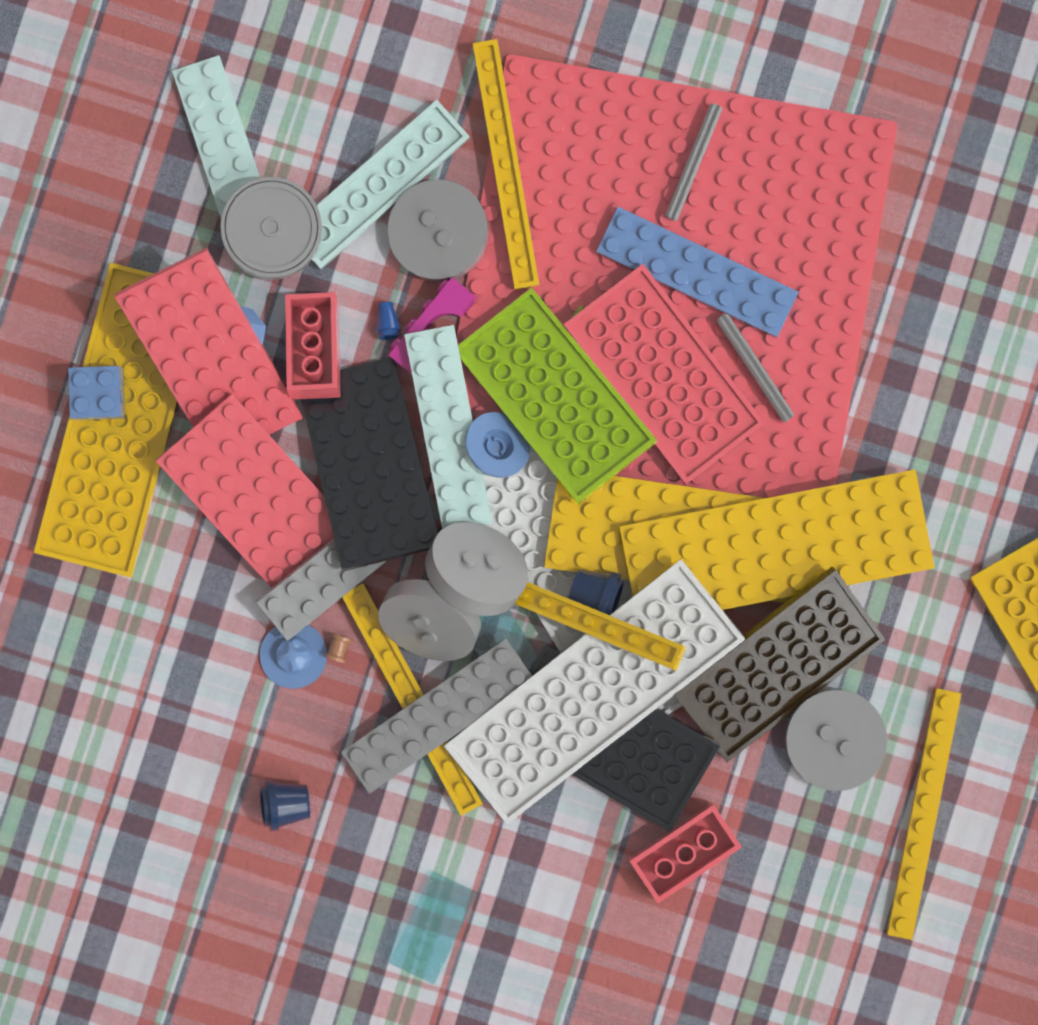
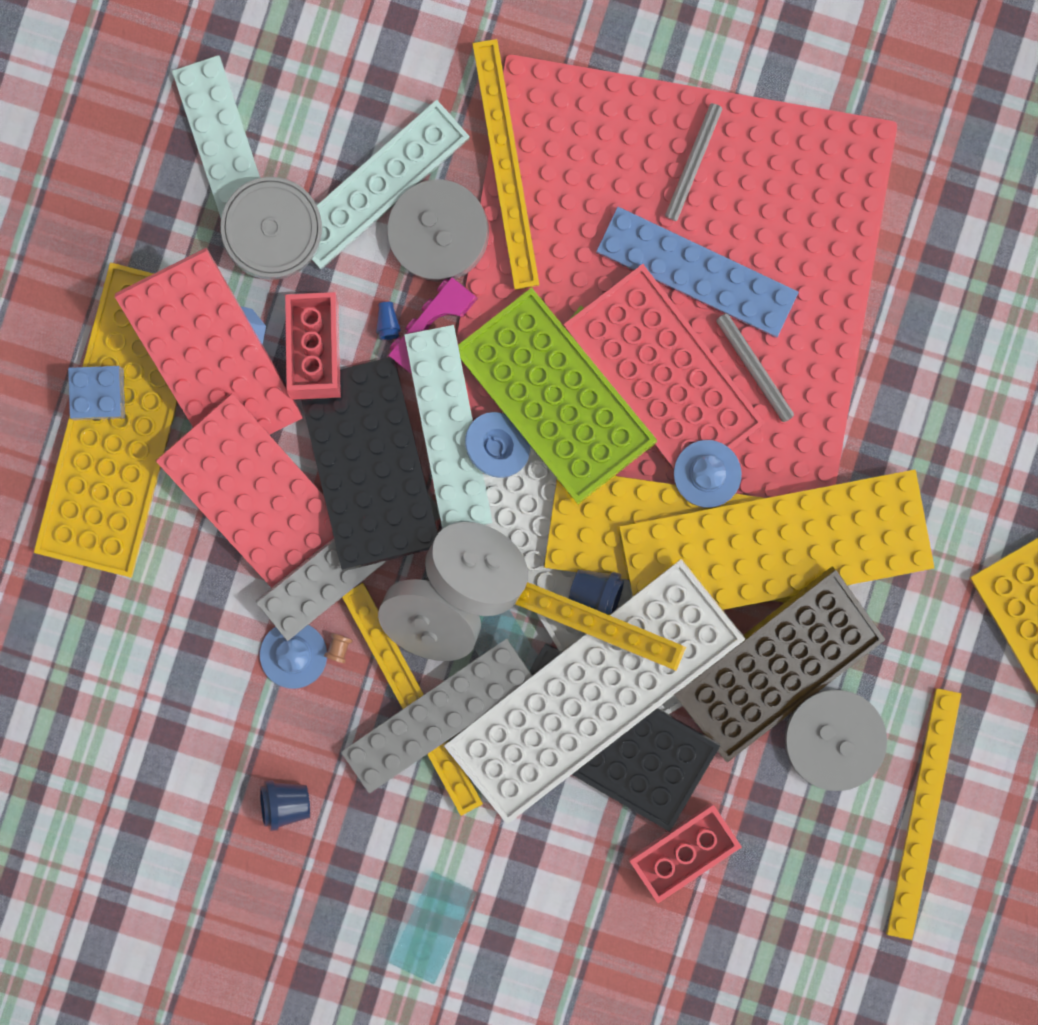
none -> medium blue hat [674,440,742,508]

